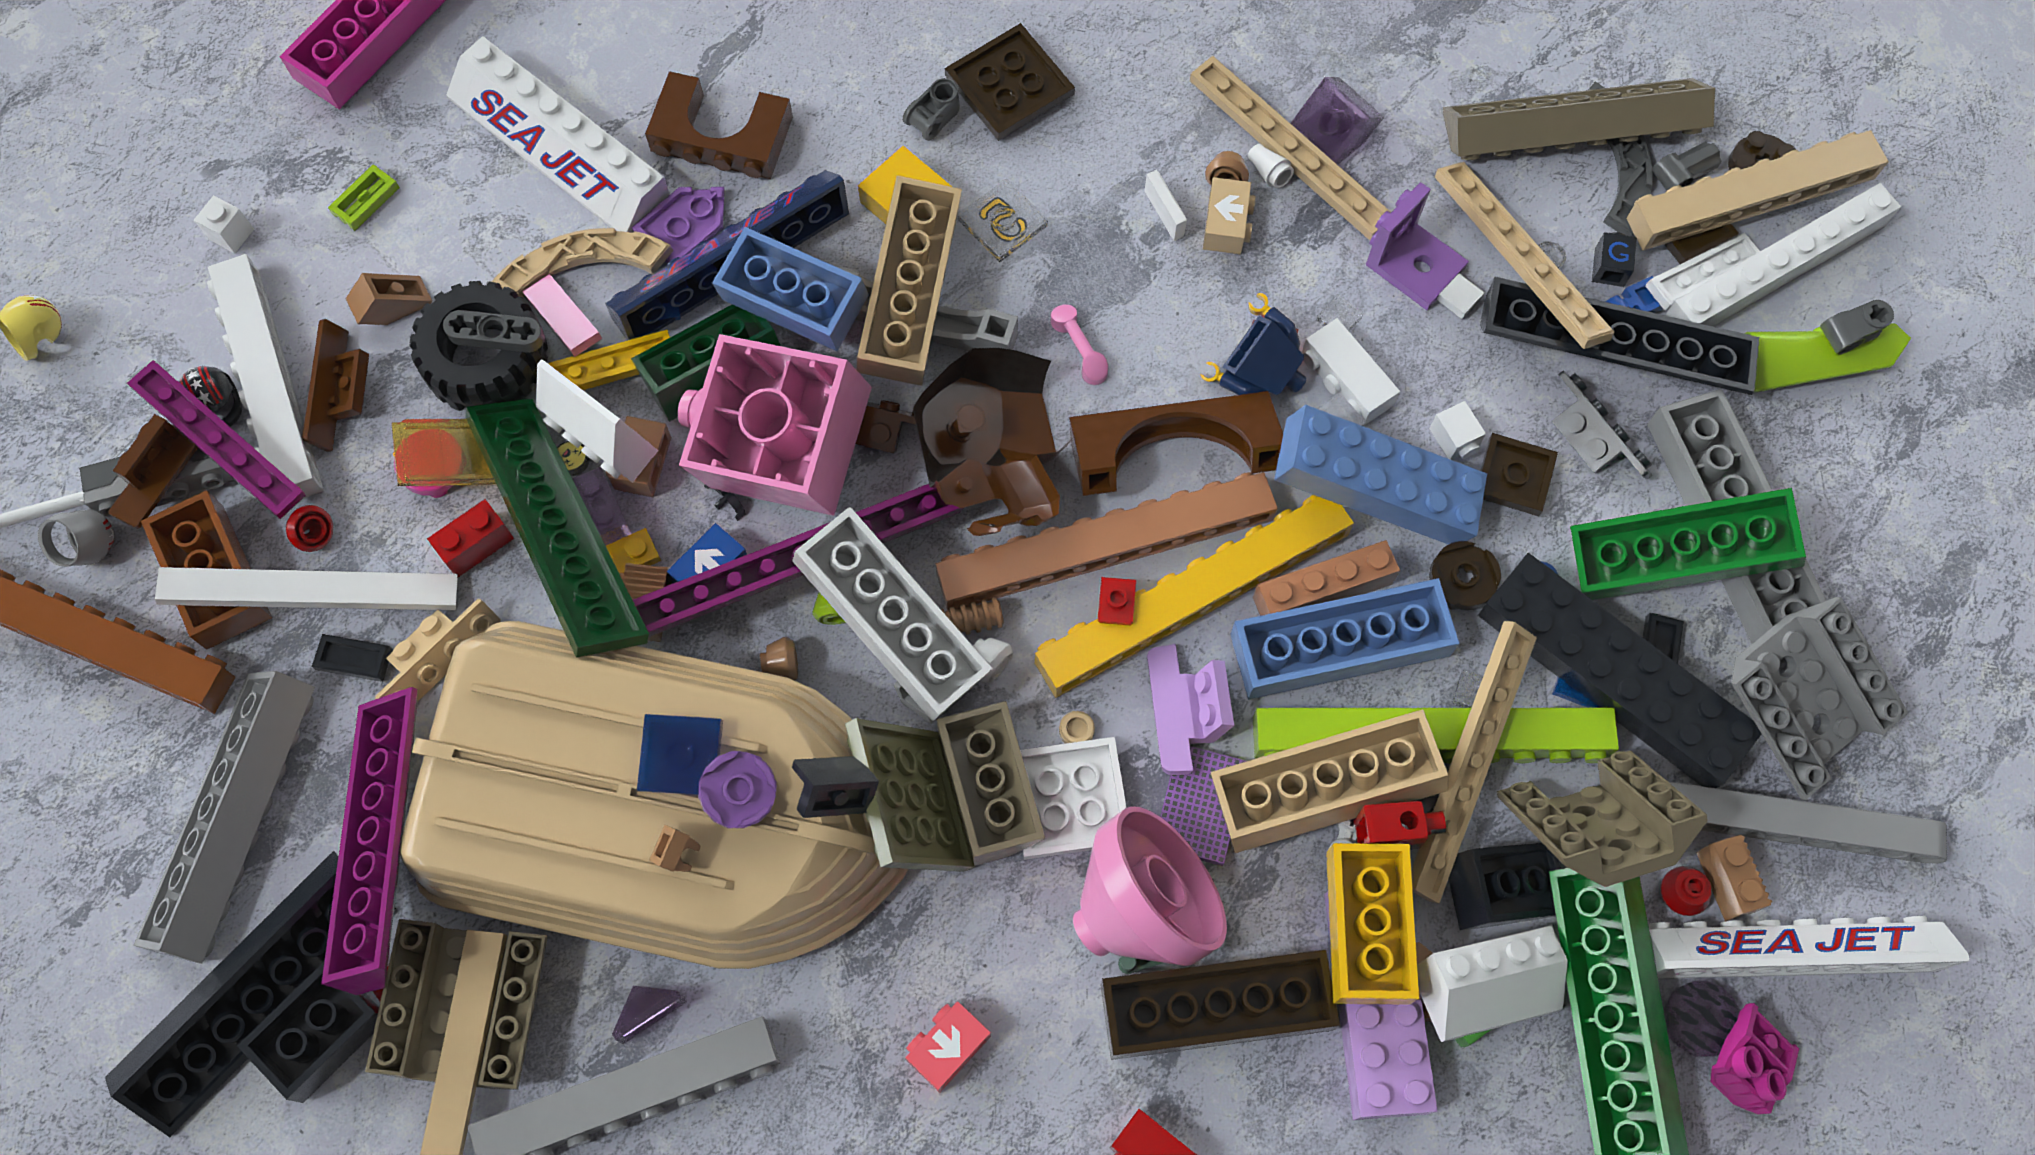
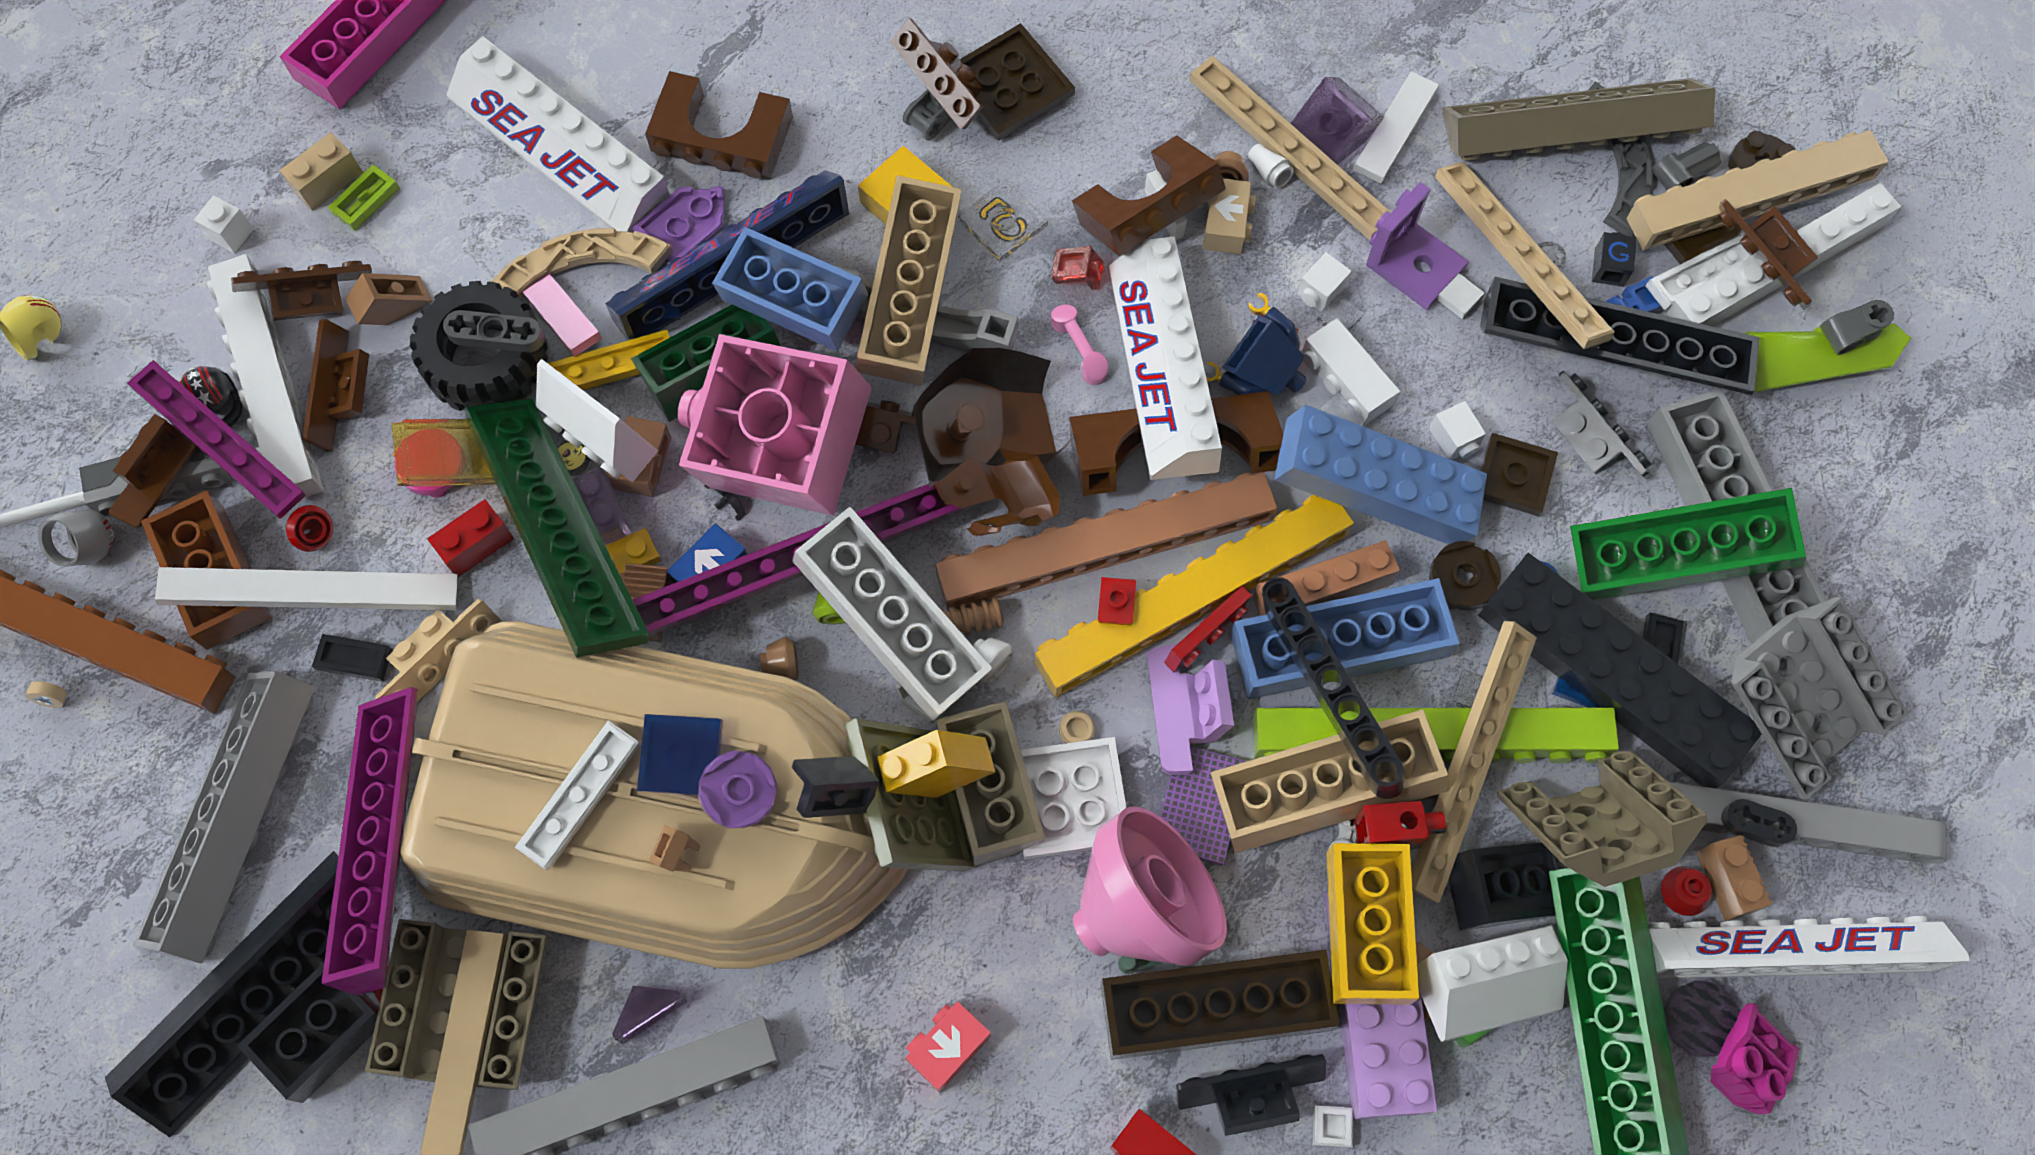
none -> tan tile [25,681,67,708]
none -> reddish brown bracket [231,261,372,321]
none -> tan brick [279,132,363,211]
none -> white tile [515,720,642,870]
none -> yellow brick [877,730,995,798]
none -> bracket [891,18,984,129]
none -> clear red bracket [1051,246,1105,290]
none -> reddish brown arch [1071,135,1226,256]
none -> white slope [1109,237,1222,480]
none -> red plate [1164,586,1252,672]
none -> black bracket [1176,1054,1326,1136]
none -> black beam [1262,577,1404,799]
none -> white brick [1297,252,1352,313]
none -> white tile [1313,1105,1353,1148]
none -> white tile [1353,71,1439,184]
none -> reddish brown bracket [1718,199,1818,310]
none -> black beam [1721,799,1797,847]

